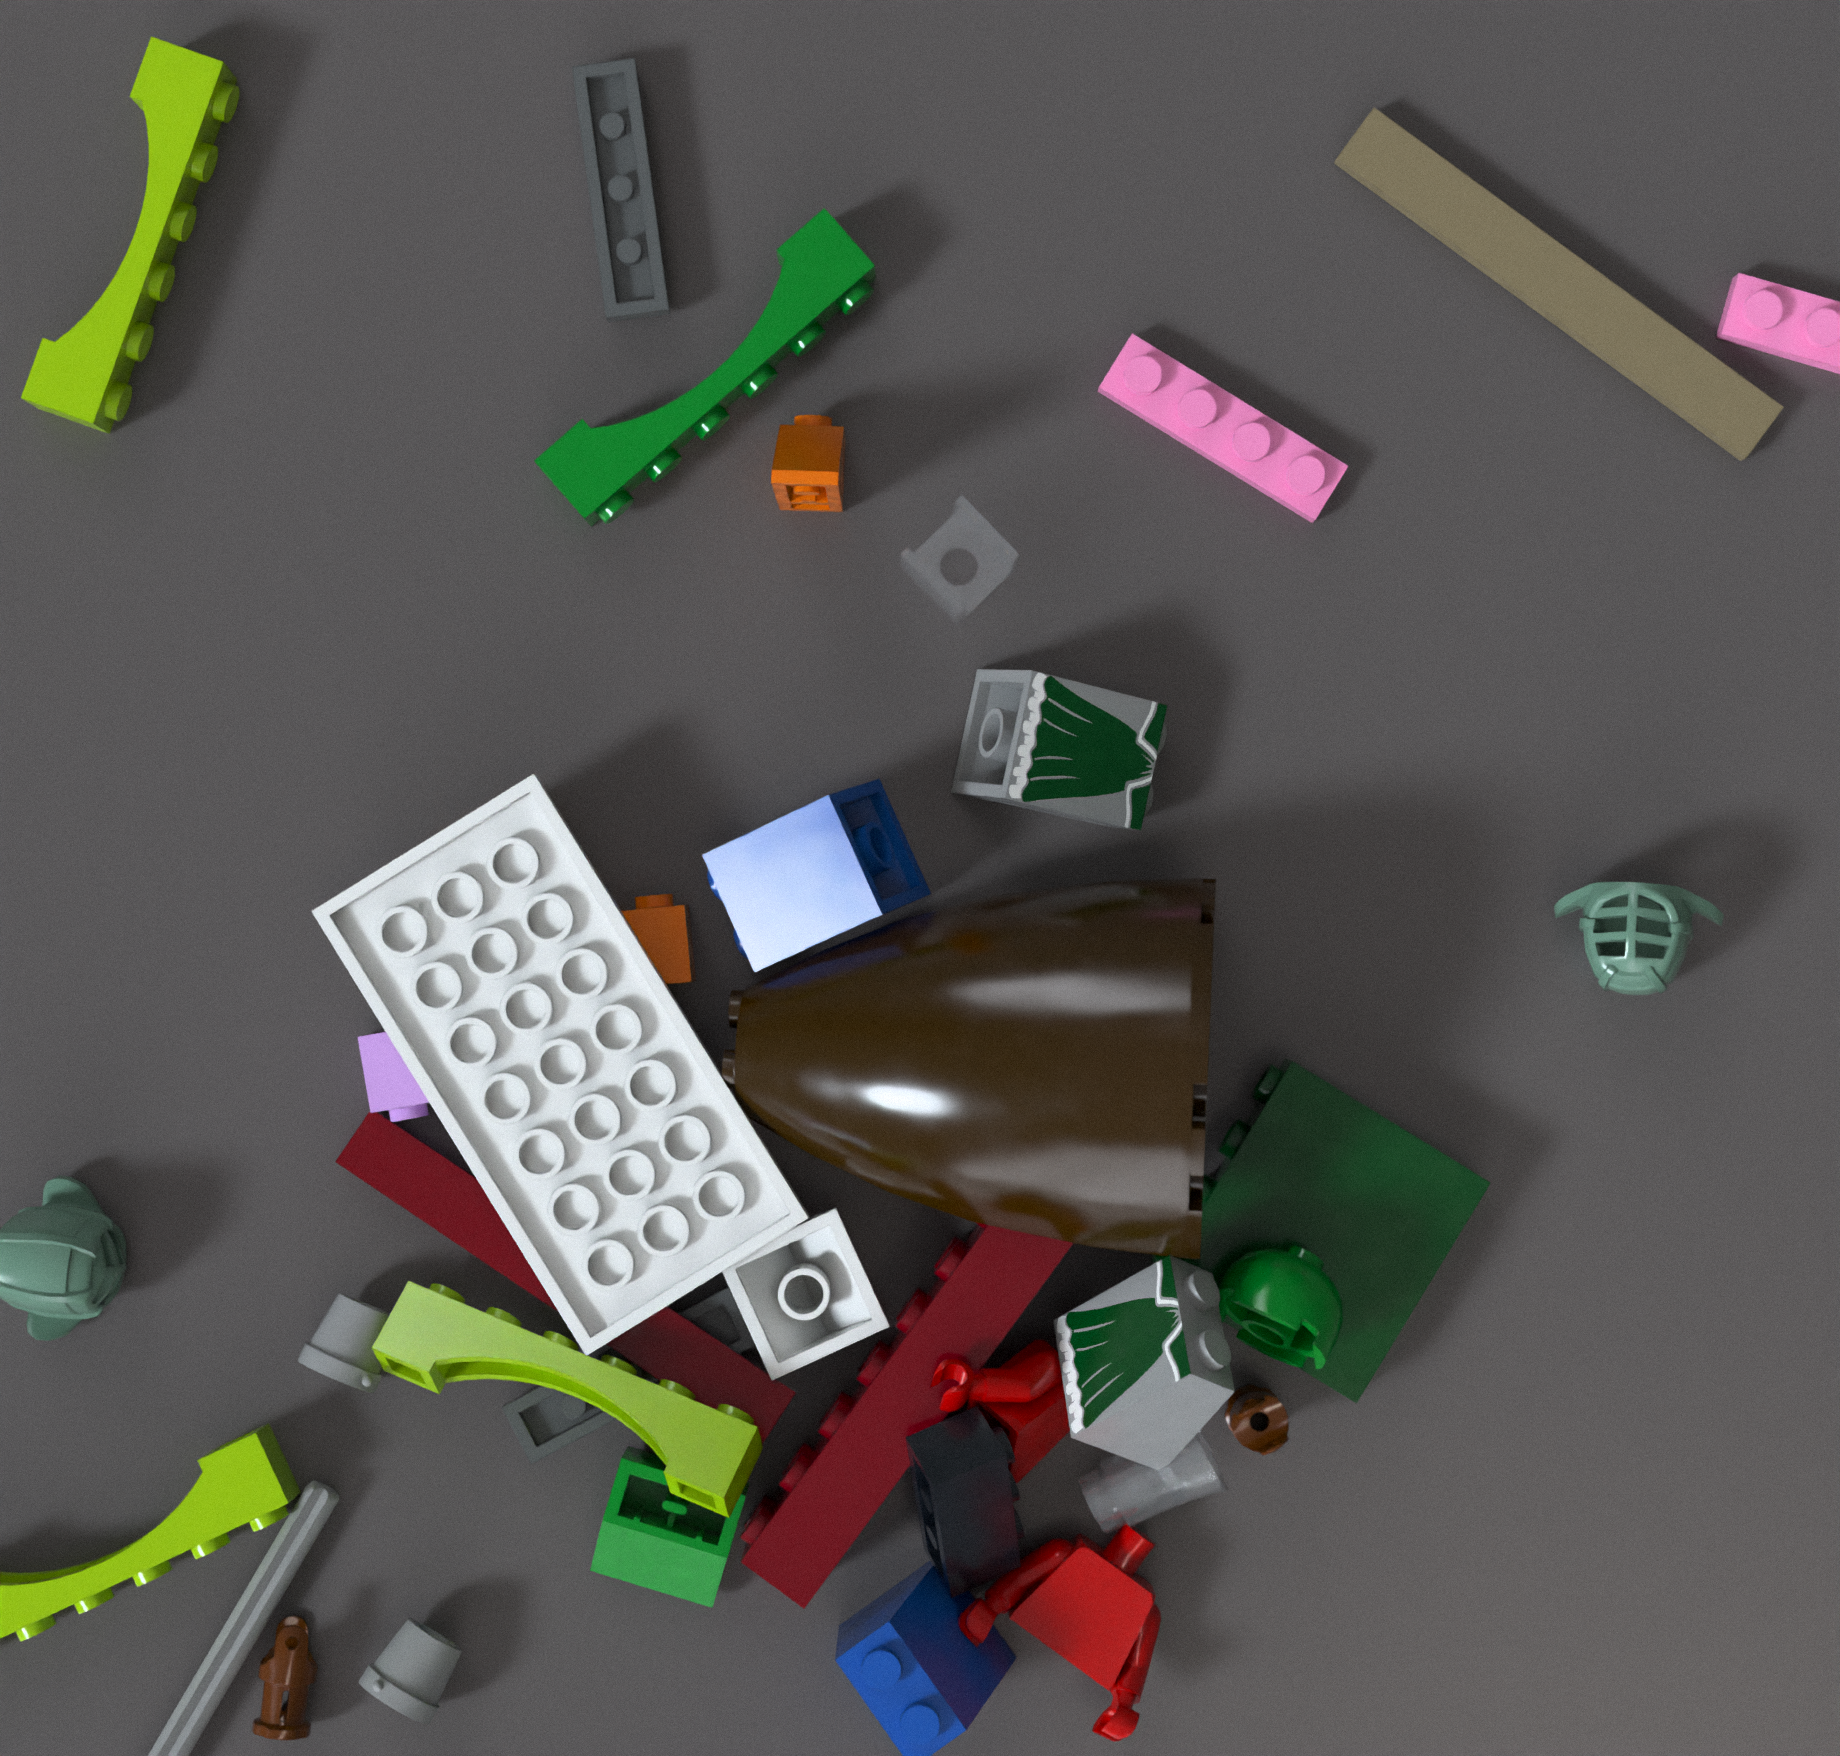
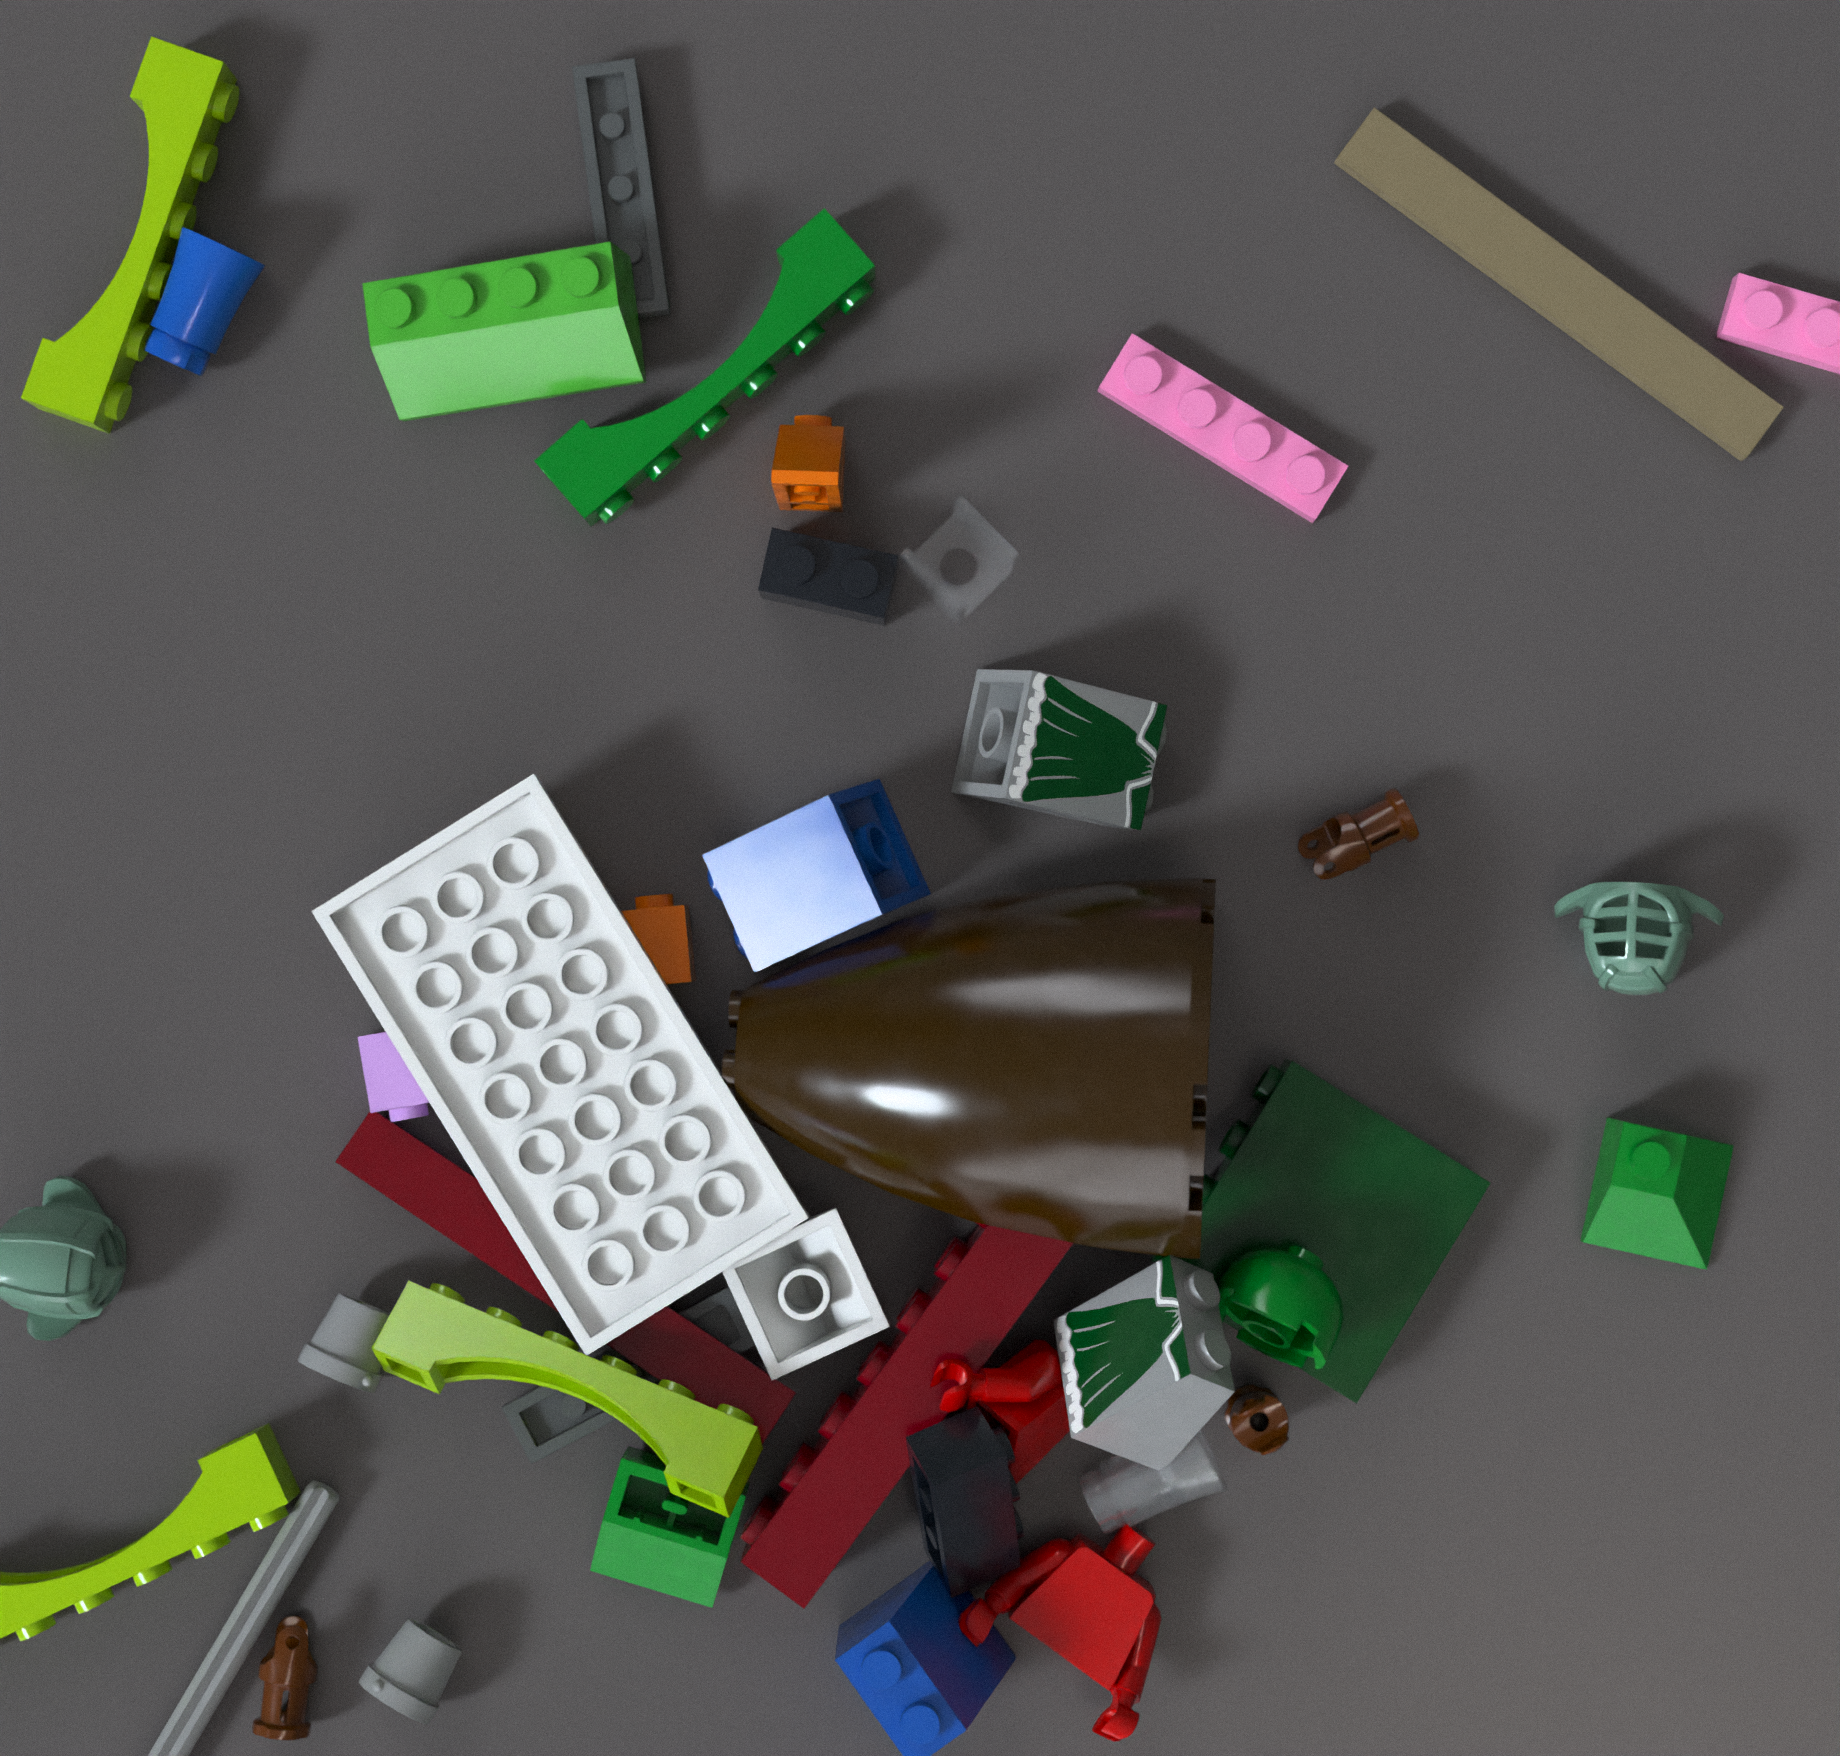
none -> blue plant [144,226,266,376]
none -> bright green slope [362,241,646,421]
none -> black brick [758,527,899,626]
none -> reddish brown piece [1297,788,1419,880]
none -> green slope [1580,1117,1734,1270]

